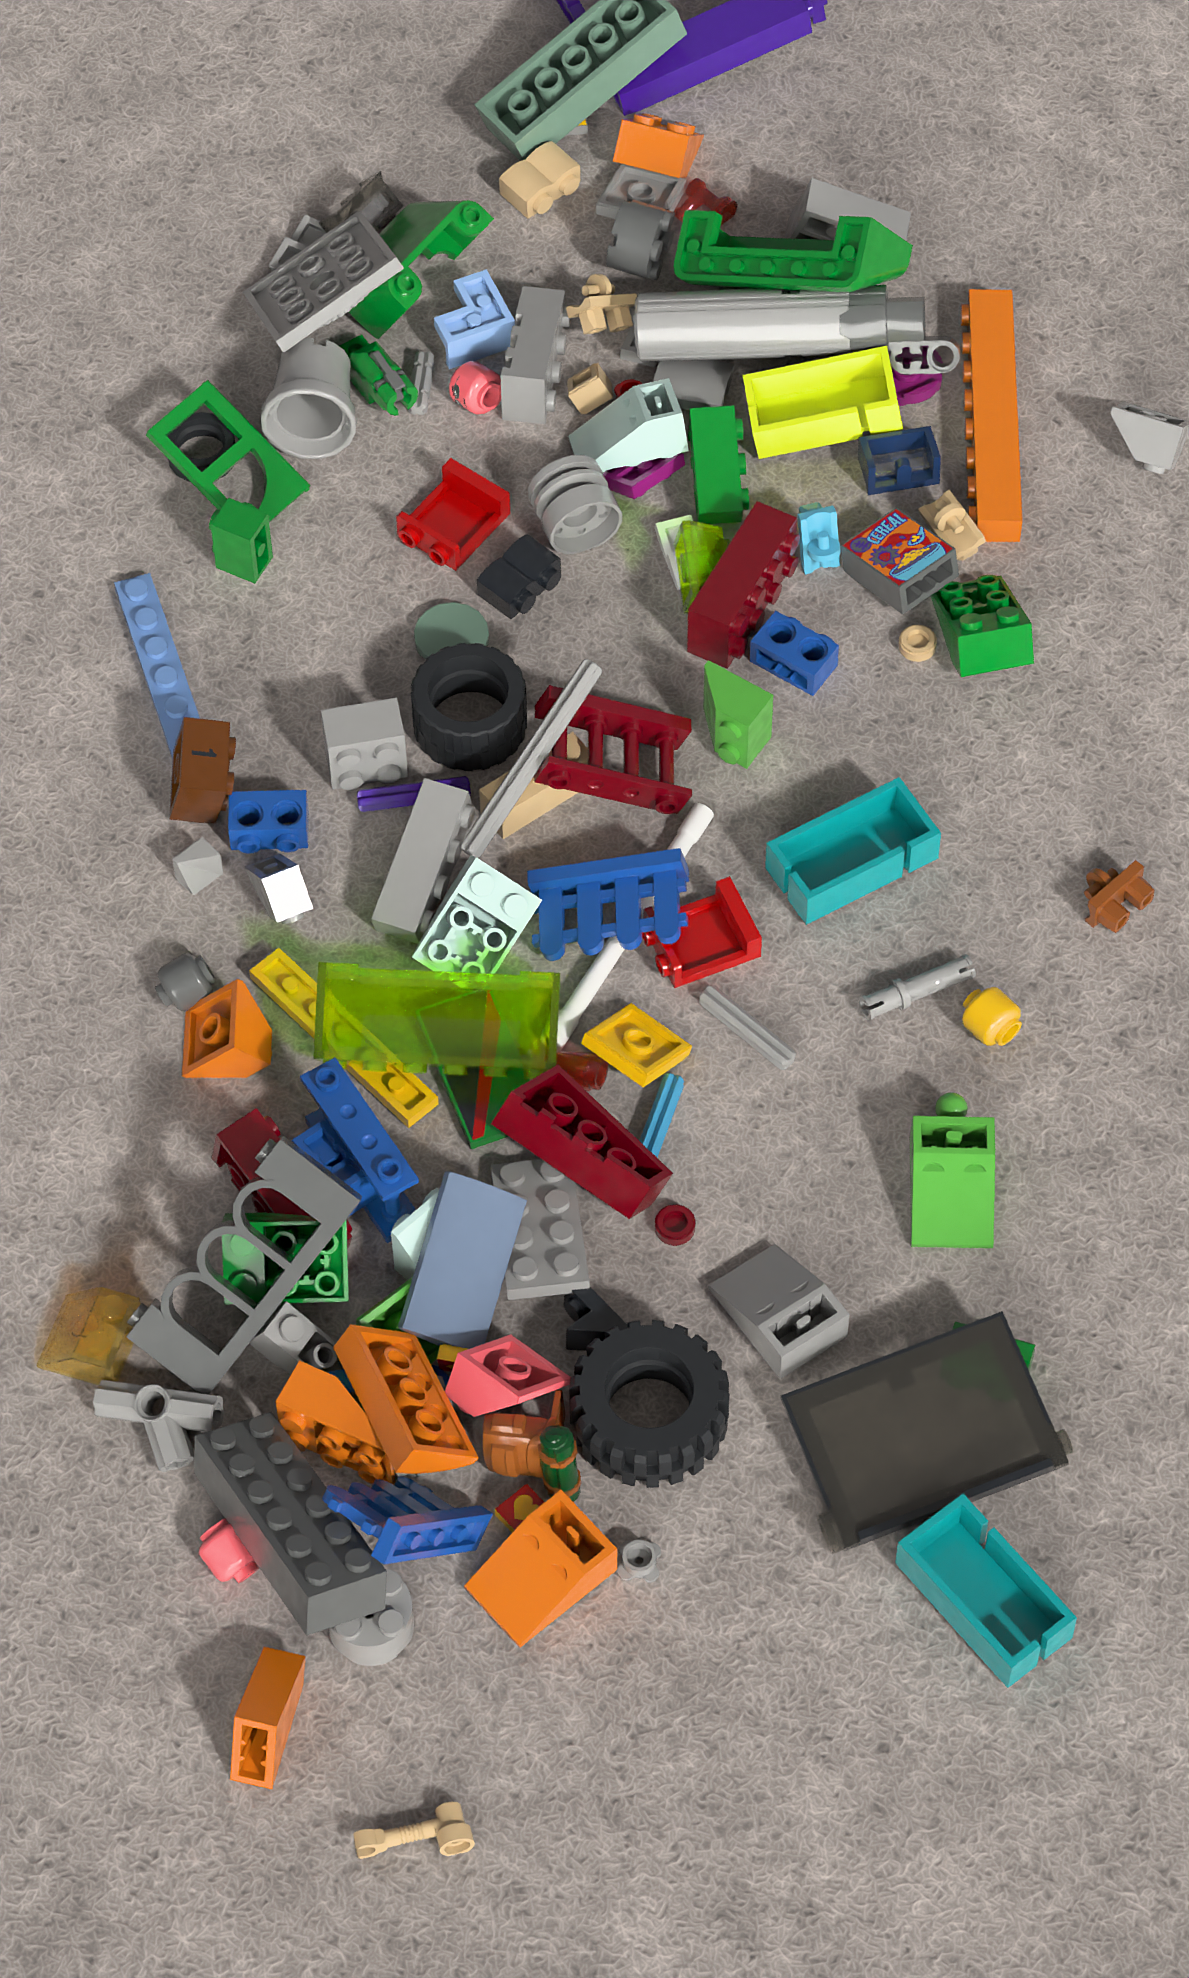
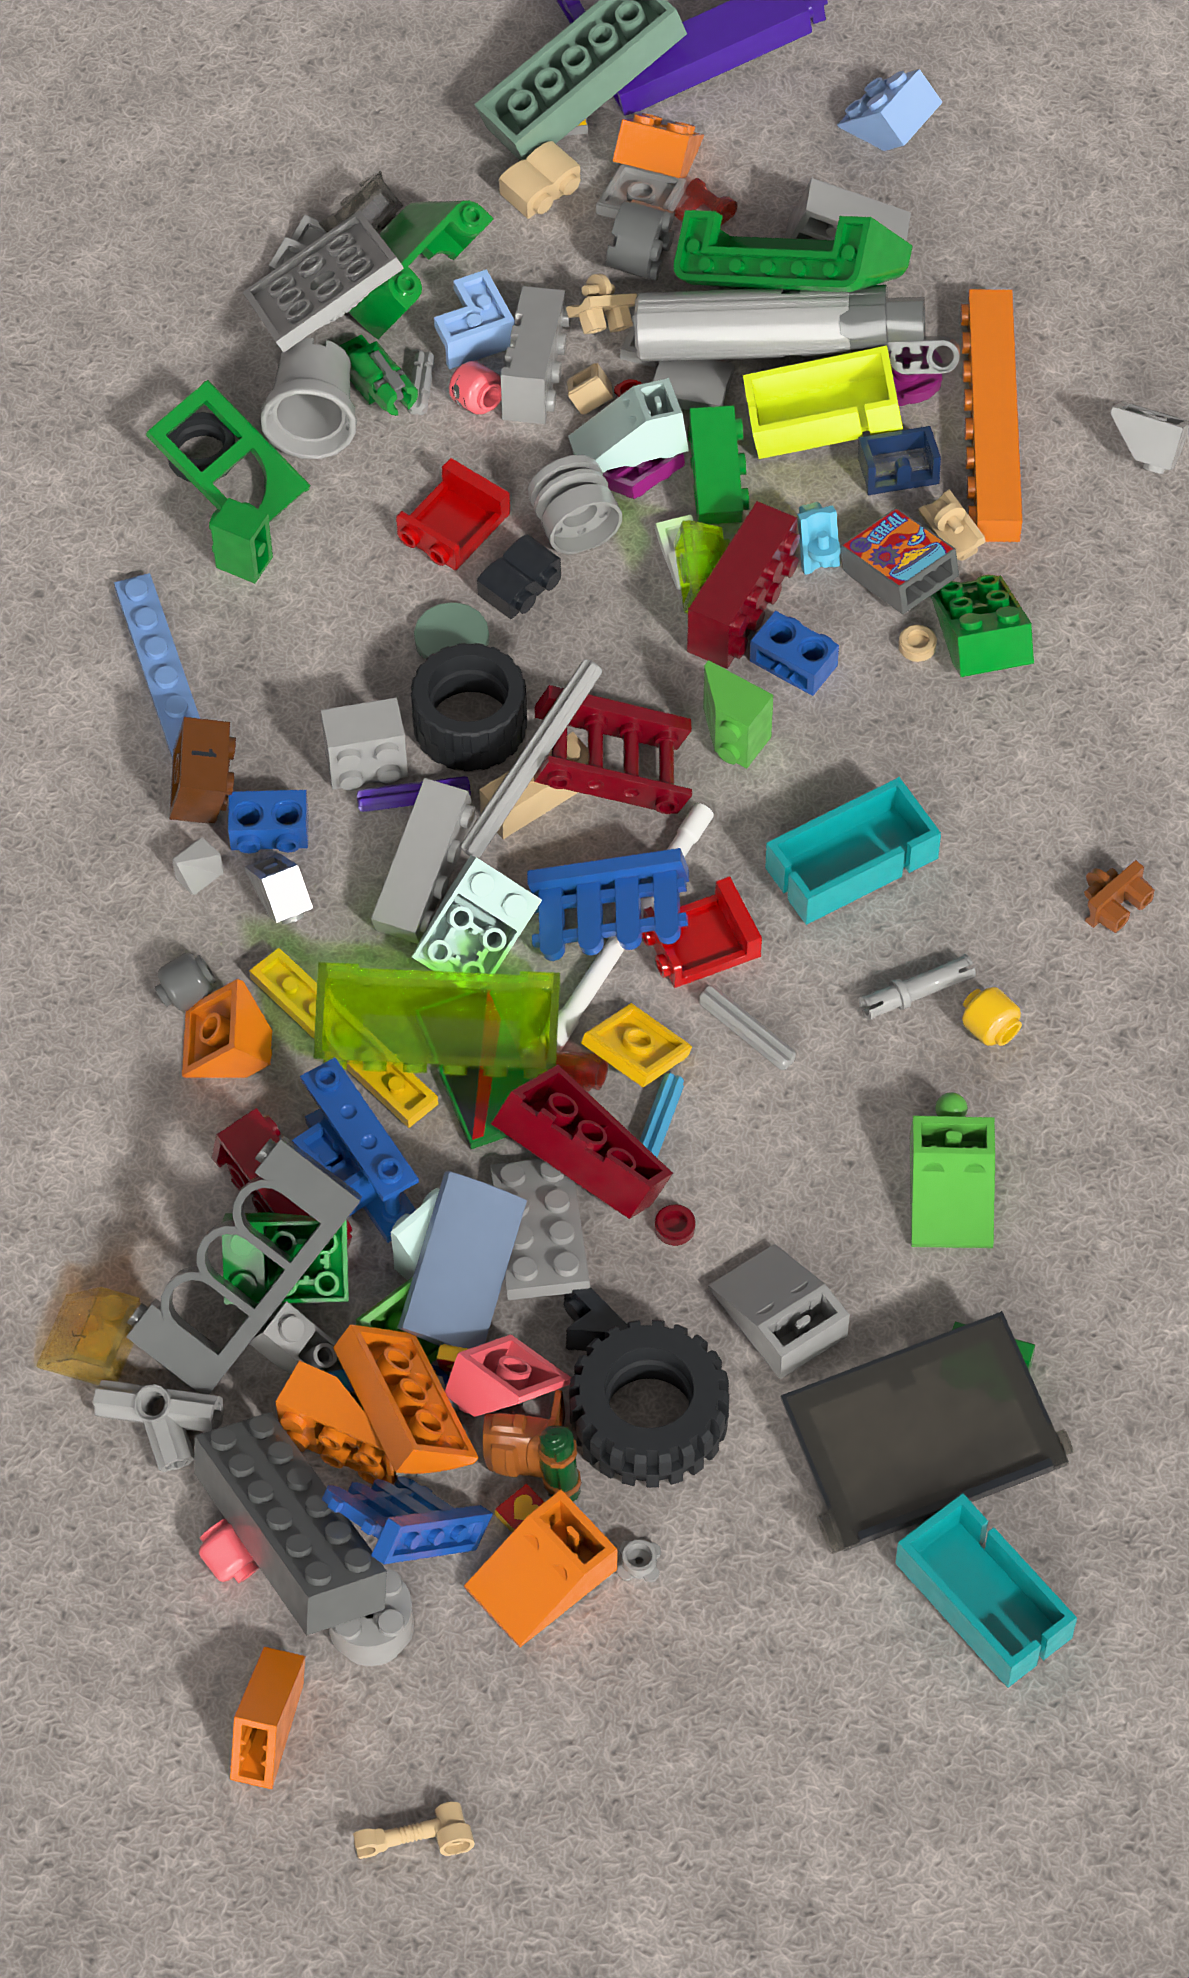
none -> light blue slope [837,69,942,151]

